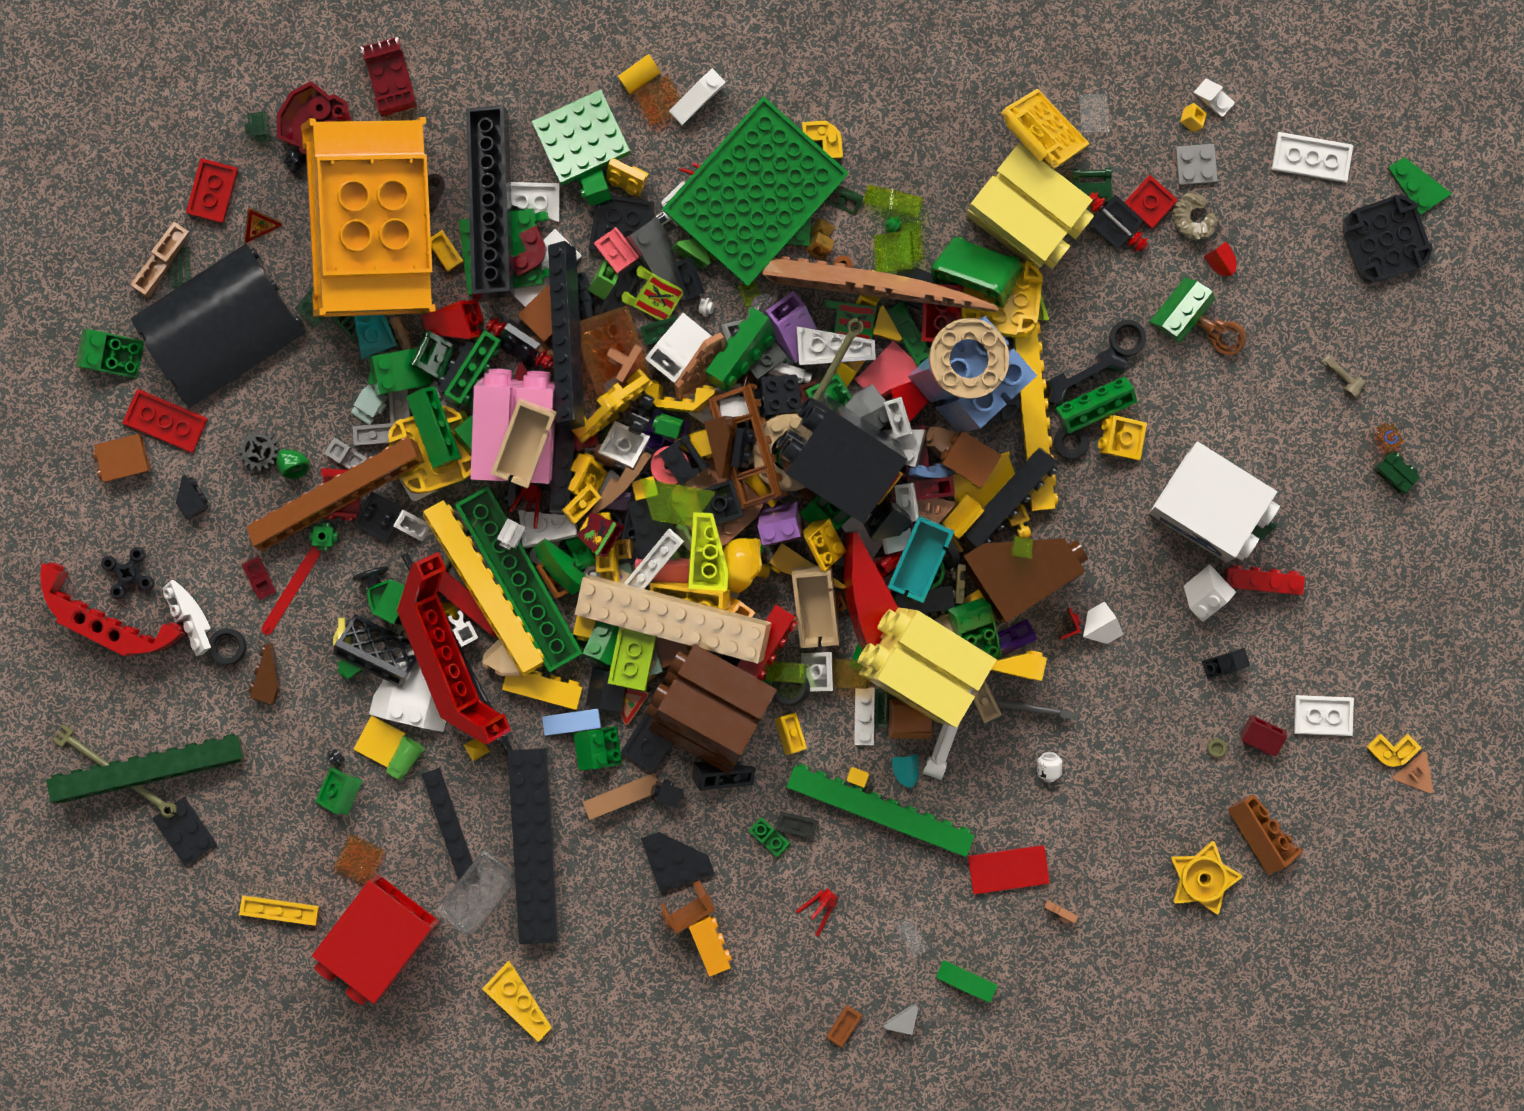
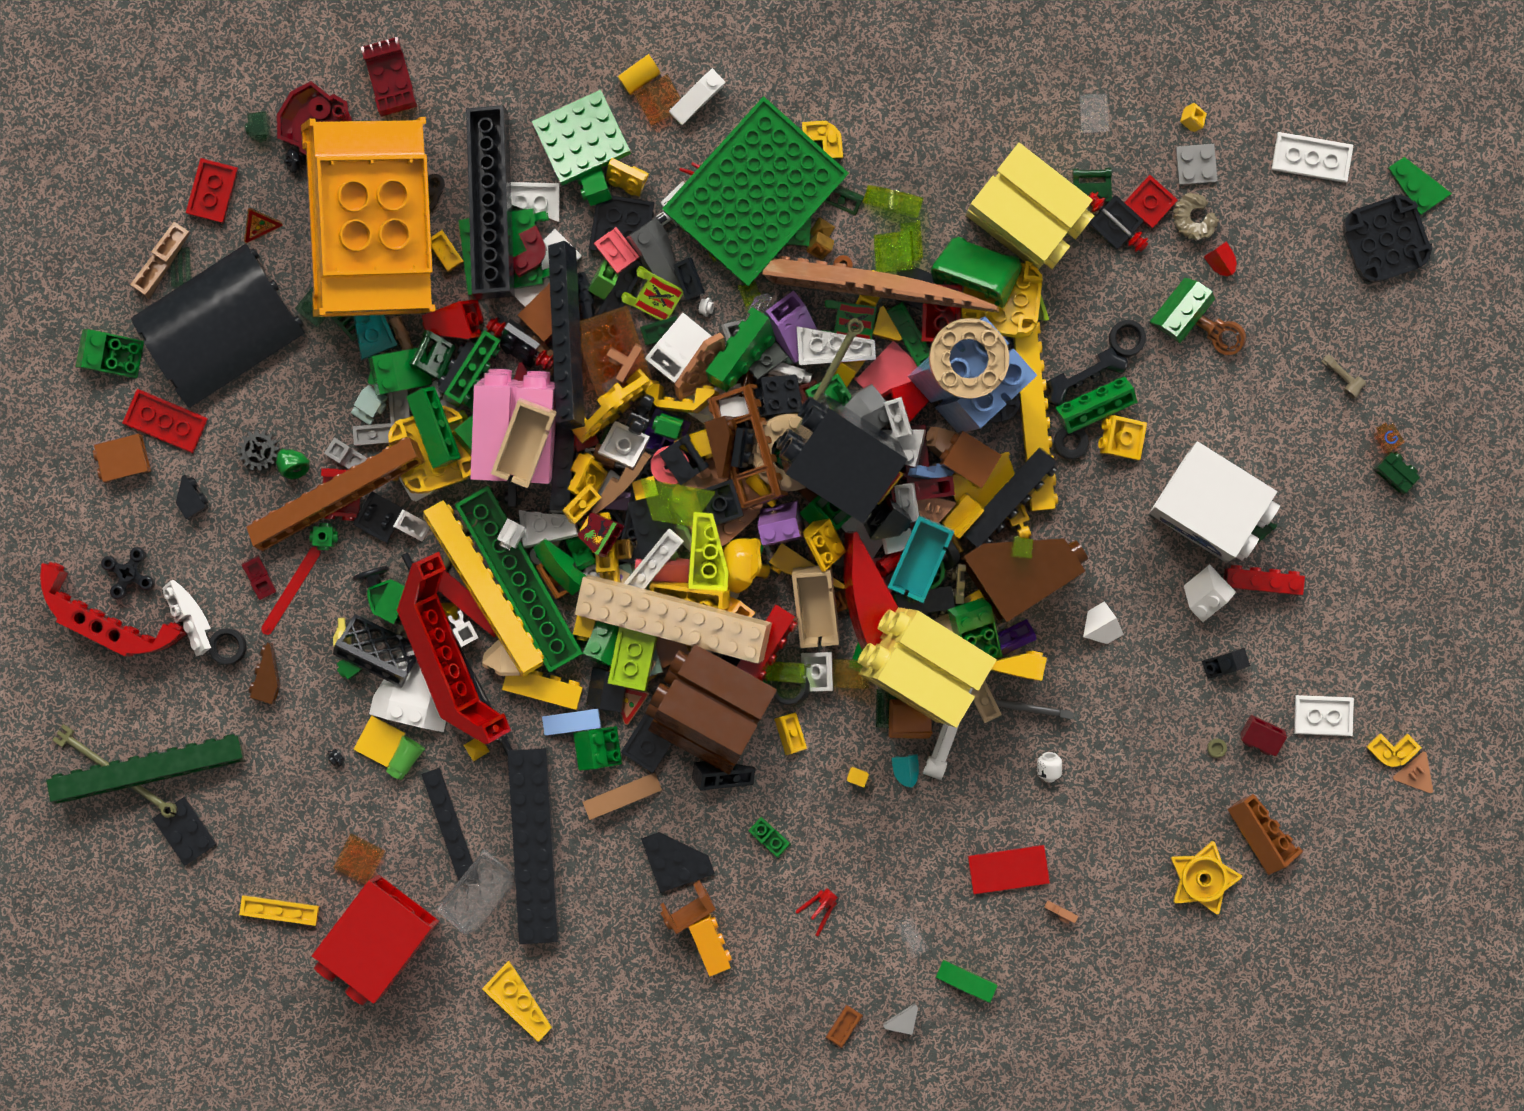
green bracket [315,766,363,815] -> none
red plant [509,484,542,529] -> none
black brick [651,779,683,808] -> none
bright green slope [671,238,710,269] -> none
pearl dark grey plate [776,811,818,839] -> none
green brick [786,763,975,857] -> none
white plate [854,687,875,745] -> none
green plate [884,216,901,234] -> none
yellow plate [1001,89,1090,169] -> none
red bracket [1058,608,1081,640] -> none
white slope [1193,79,1235,118] -> none

